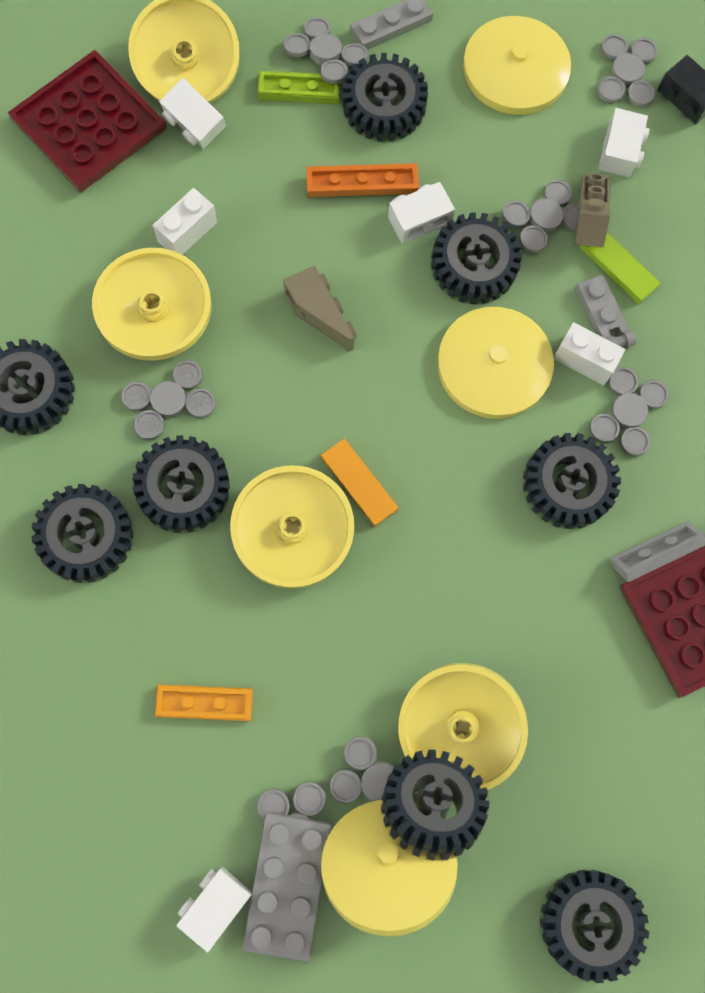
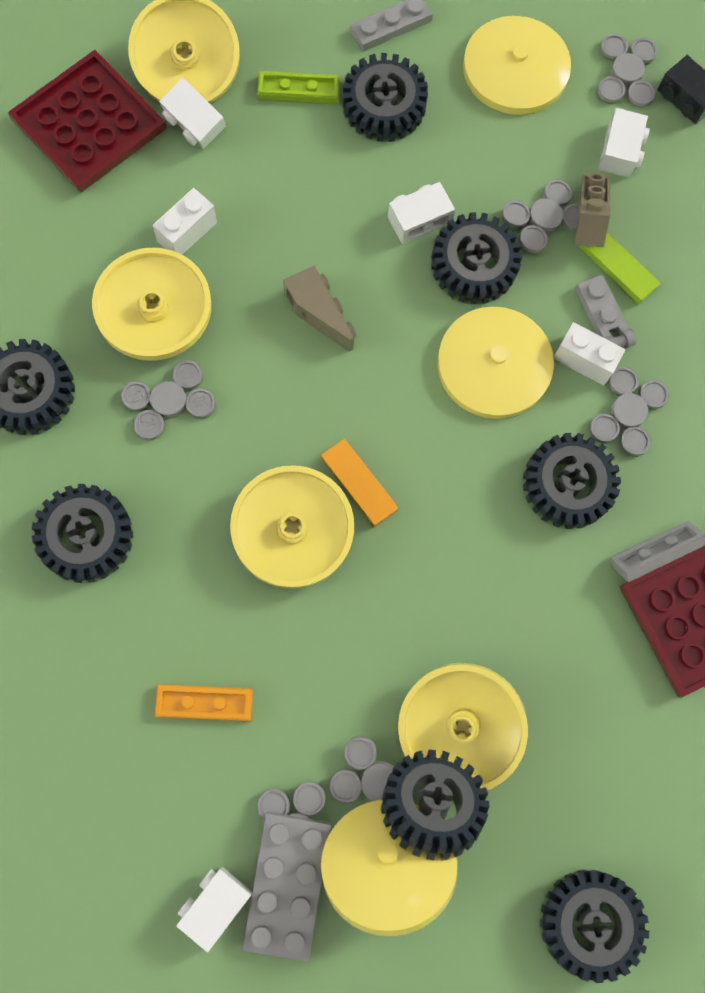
wheel [132,435,230,533] -> none
light grey piece [284,17,368,84] -> none
orange plate [306,163,419,197] -> none

